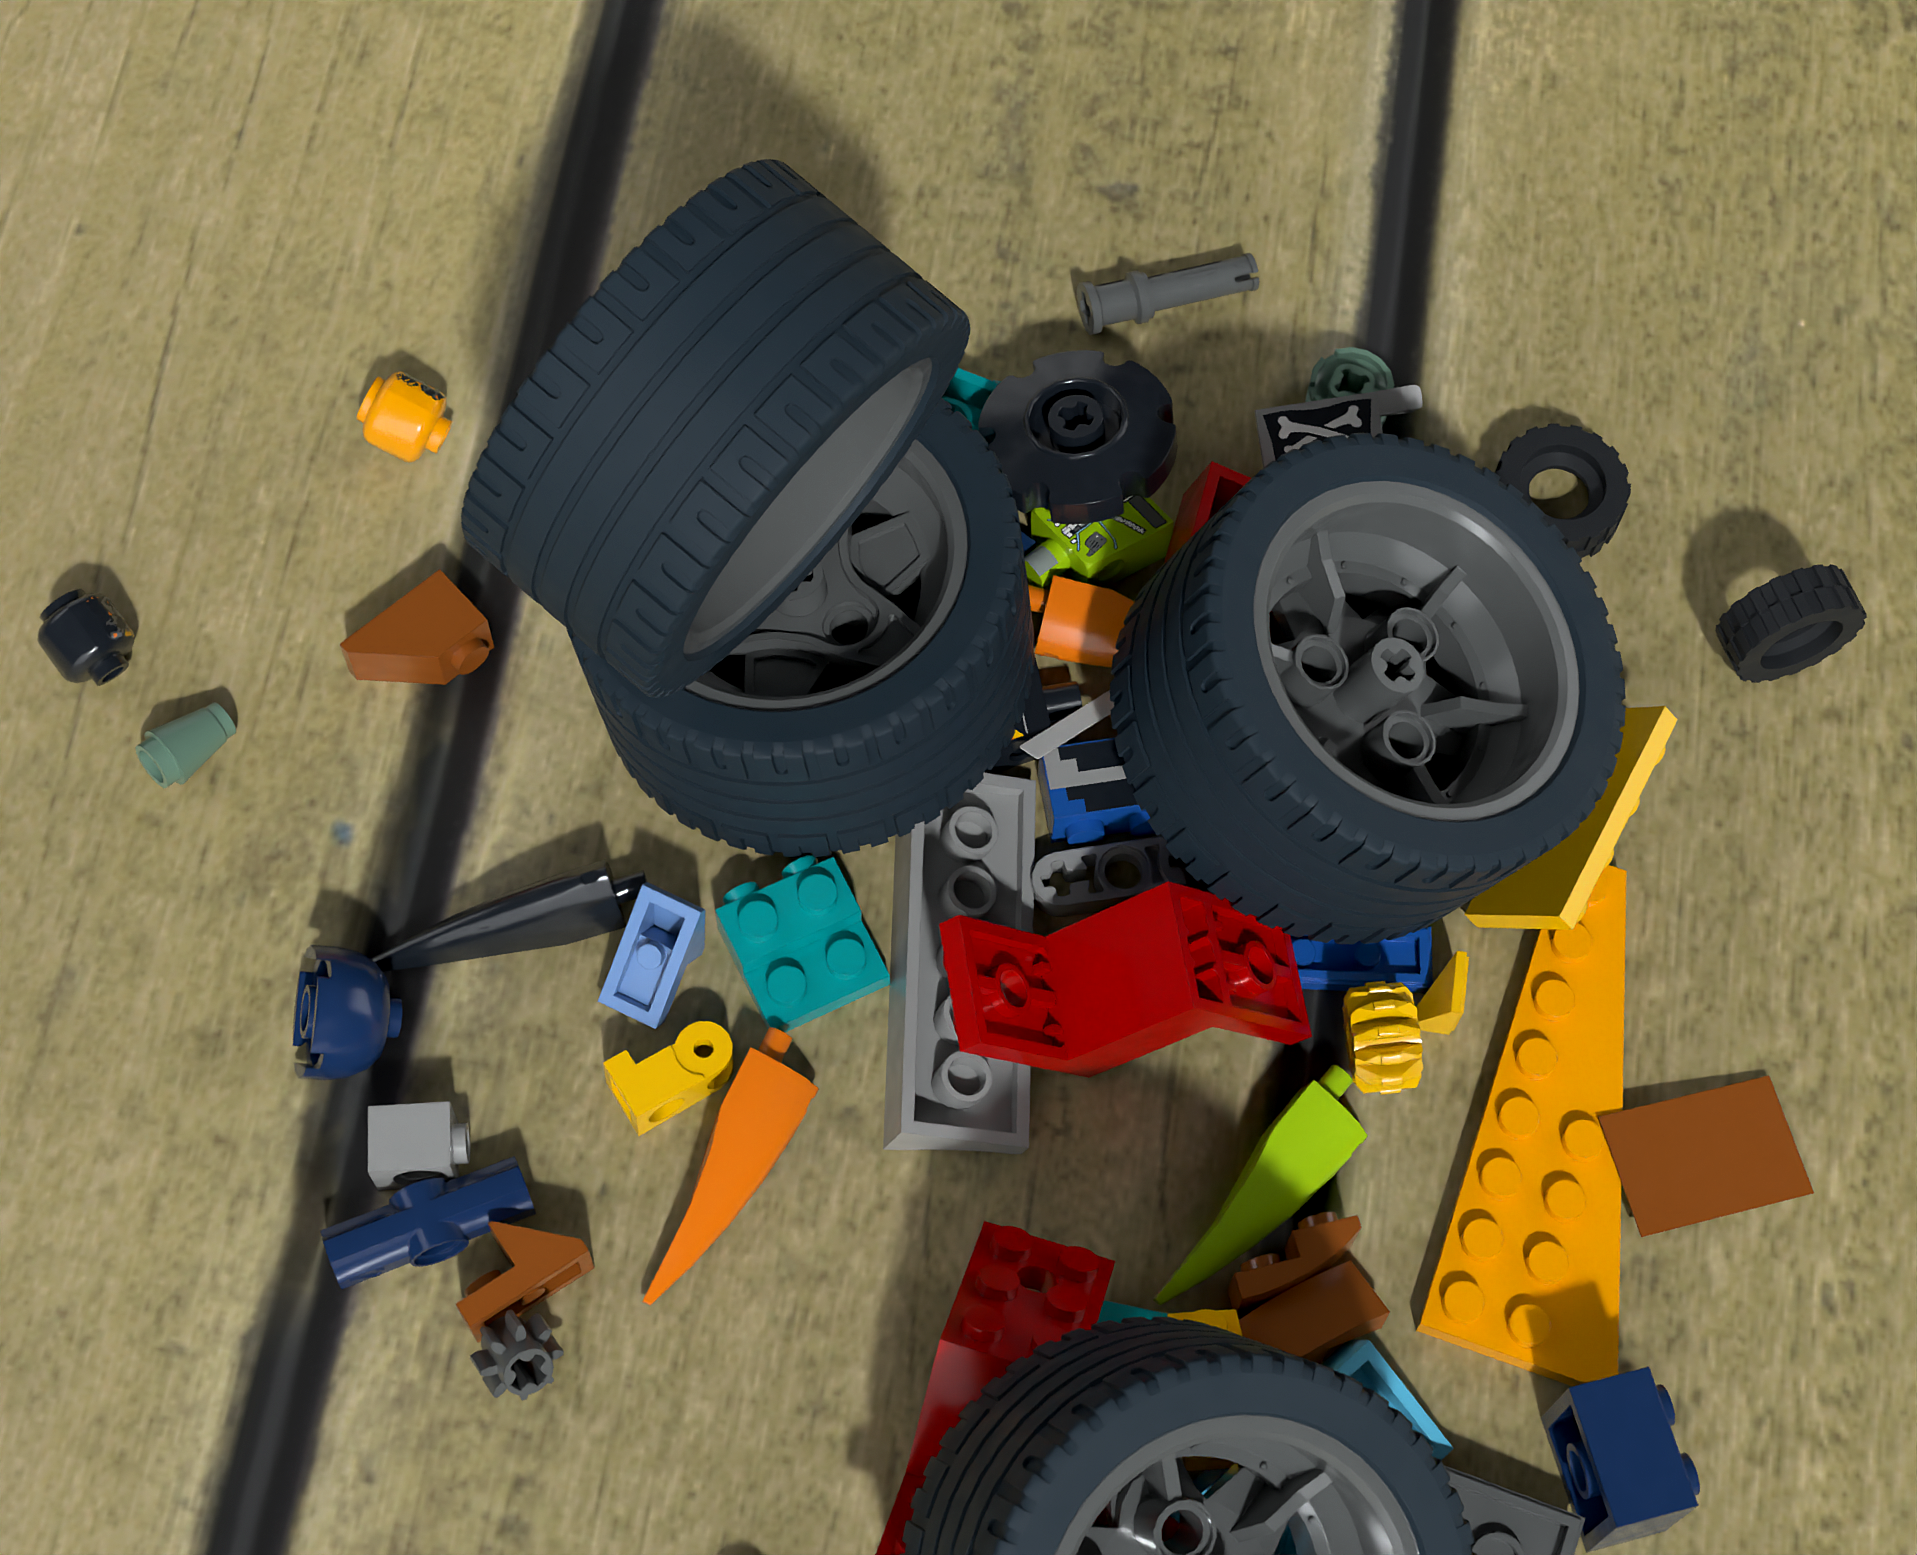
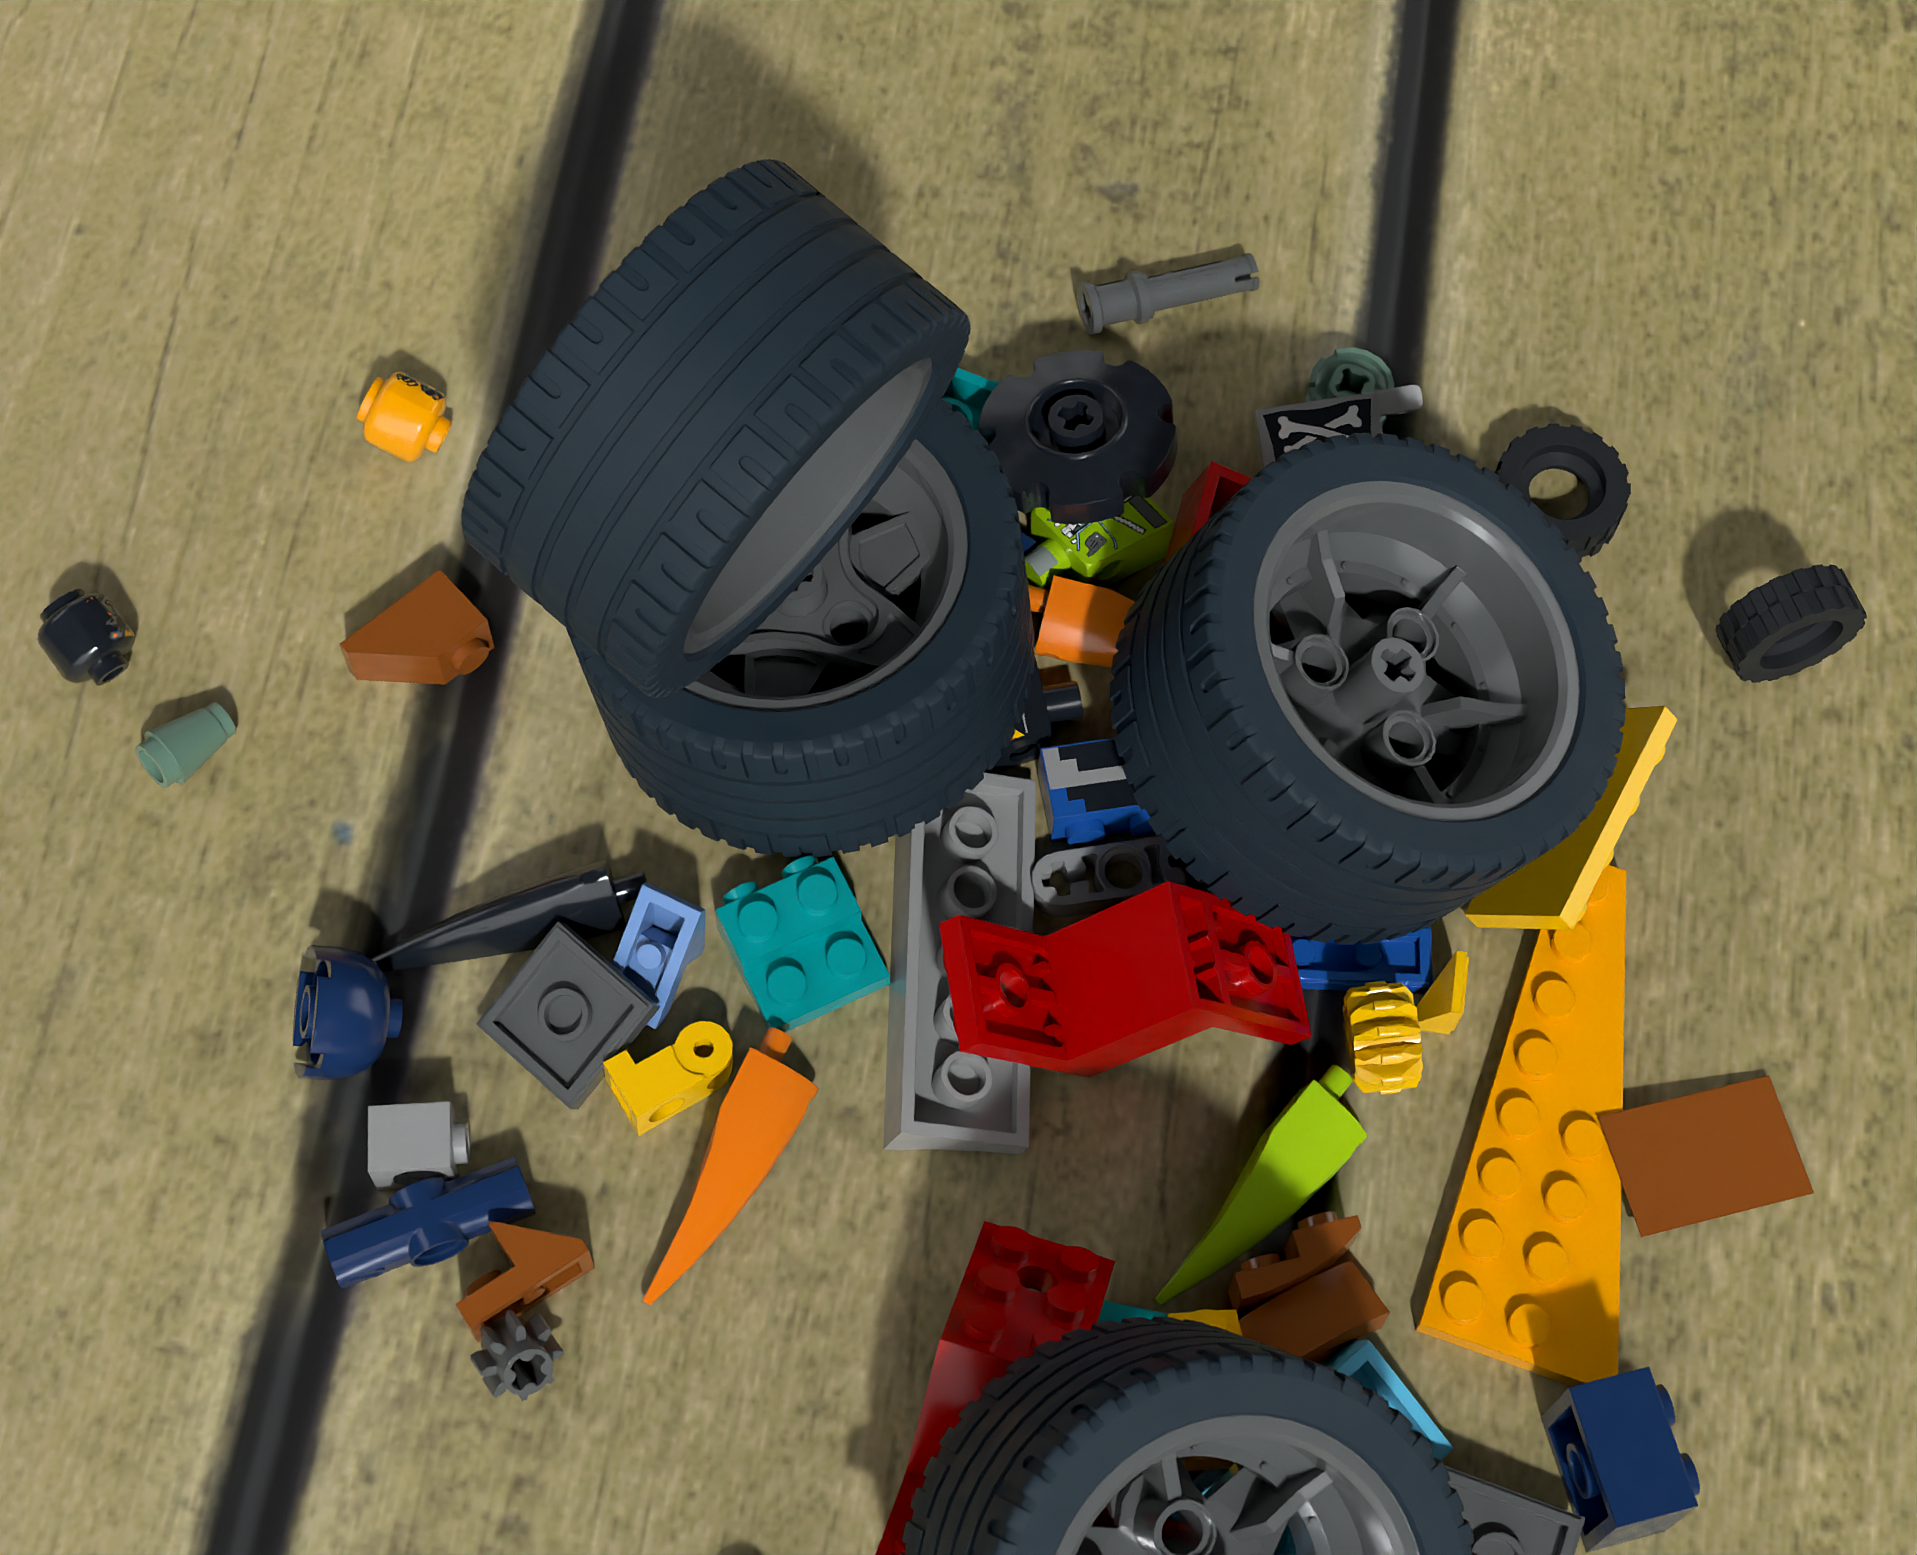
white sticker [1020,690,1114,759] -> none
none -> dark grey tile [476,922,660,1109]

